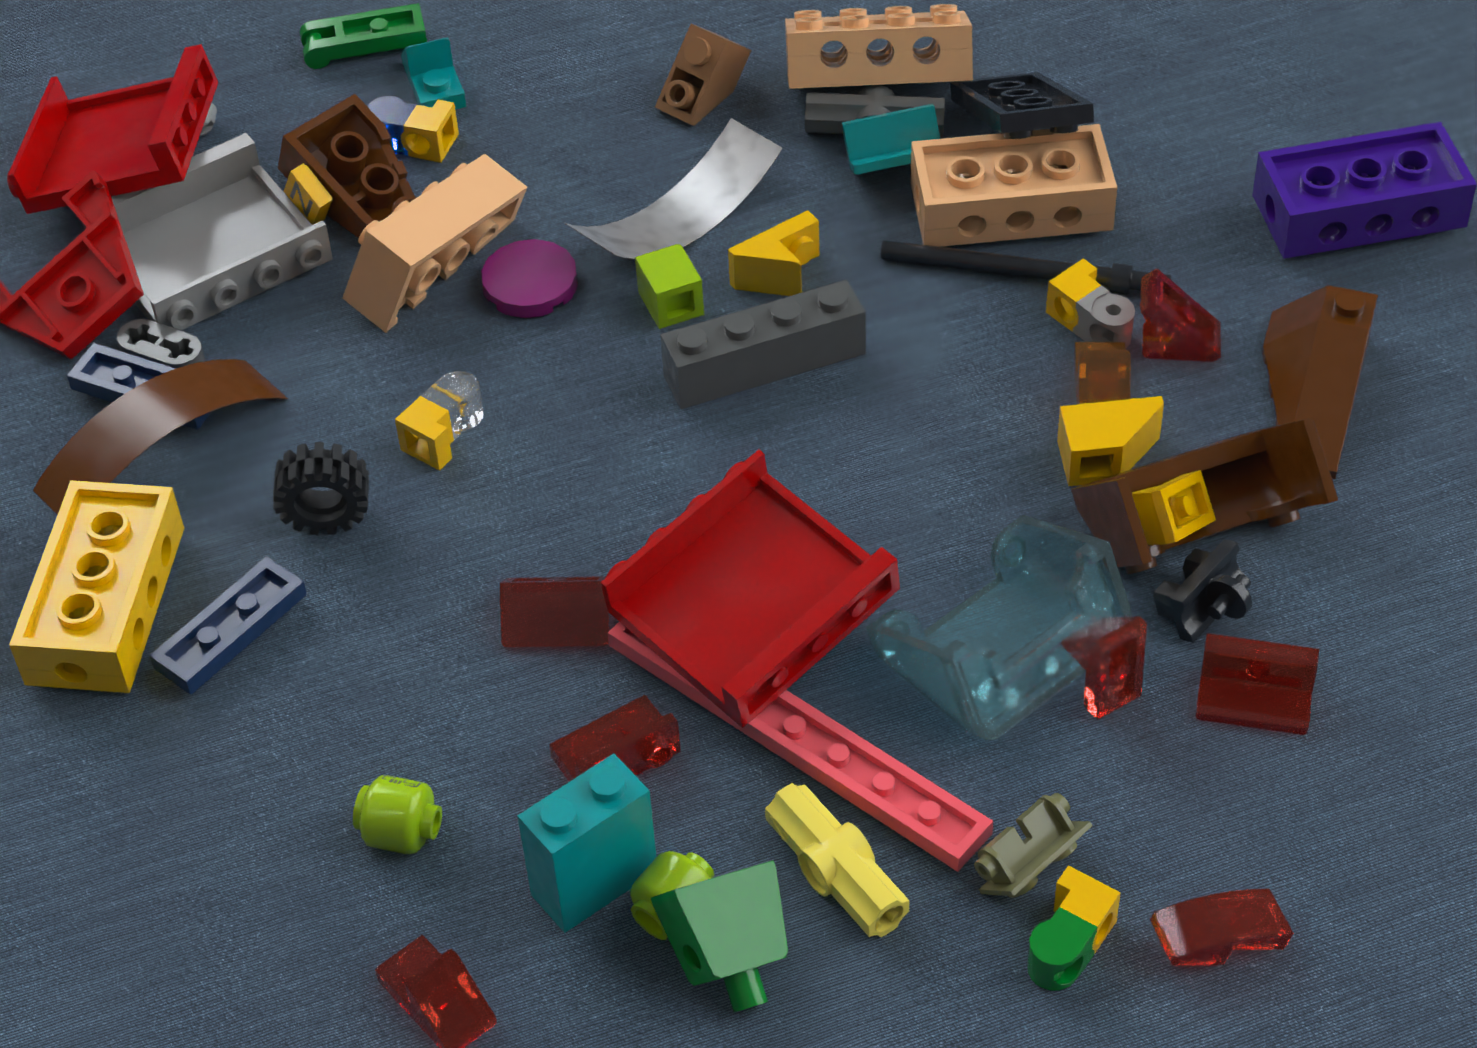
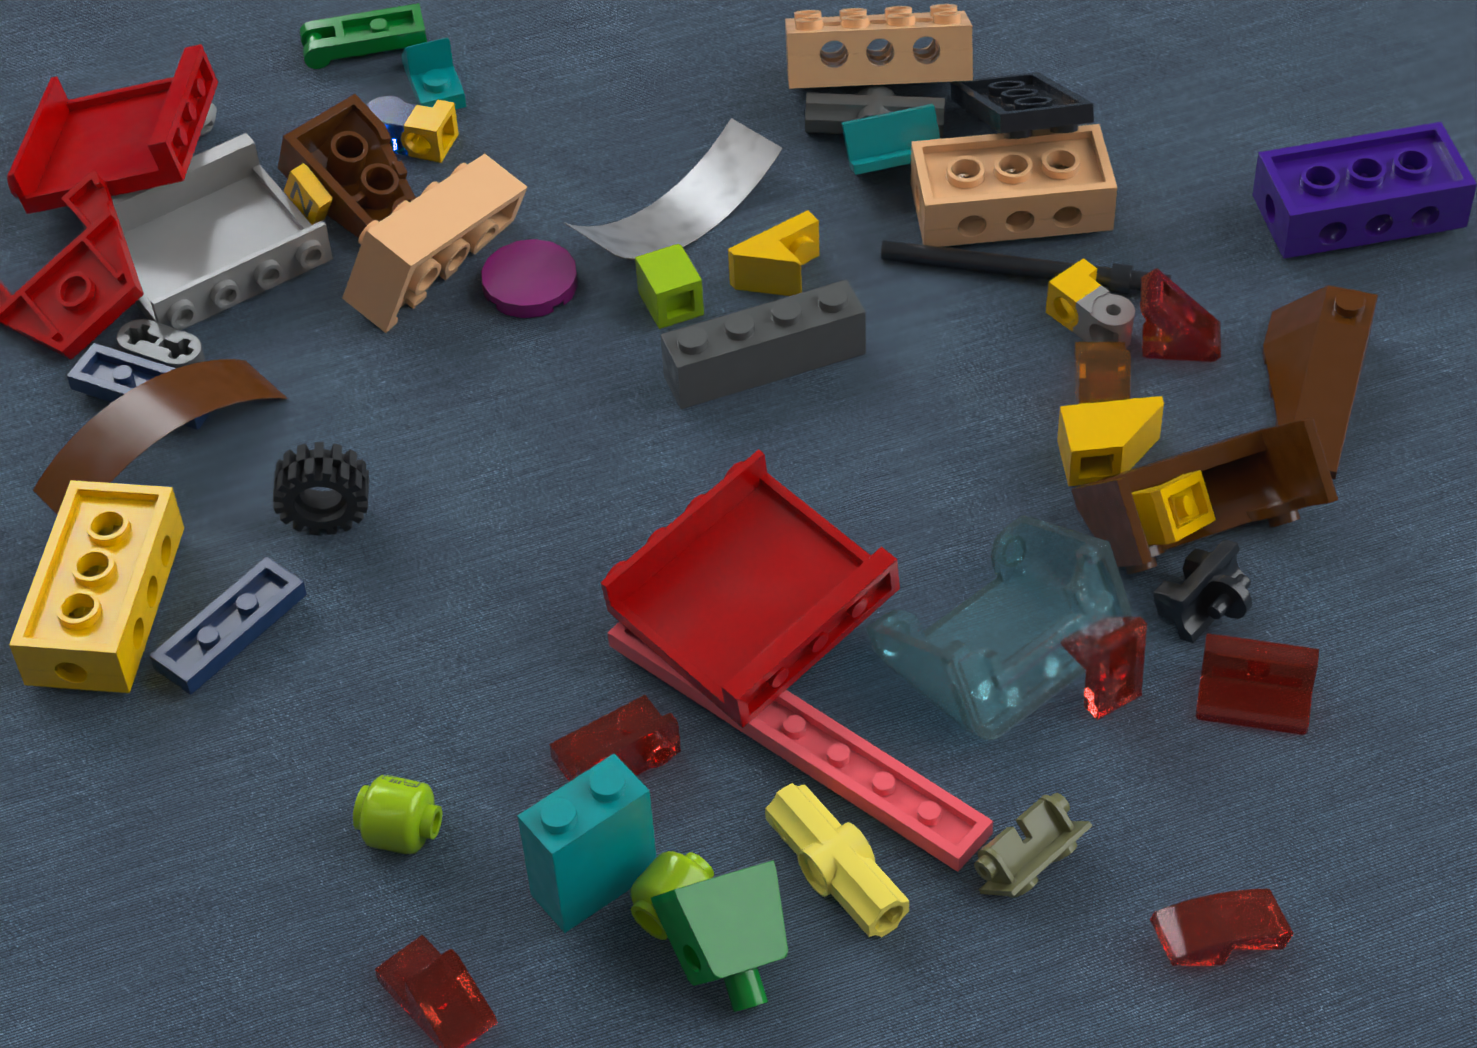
leg [395,371,484,471] -> none
clear red panel [500,576,610,647] -> none
medium nougat slope [655,23,752,126] -> none
leg [1027,865,1121,991] -> none

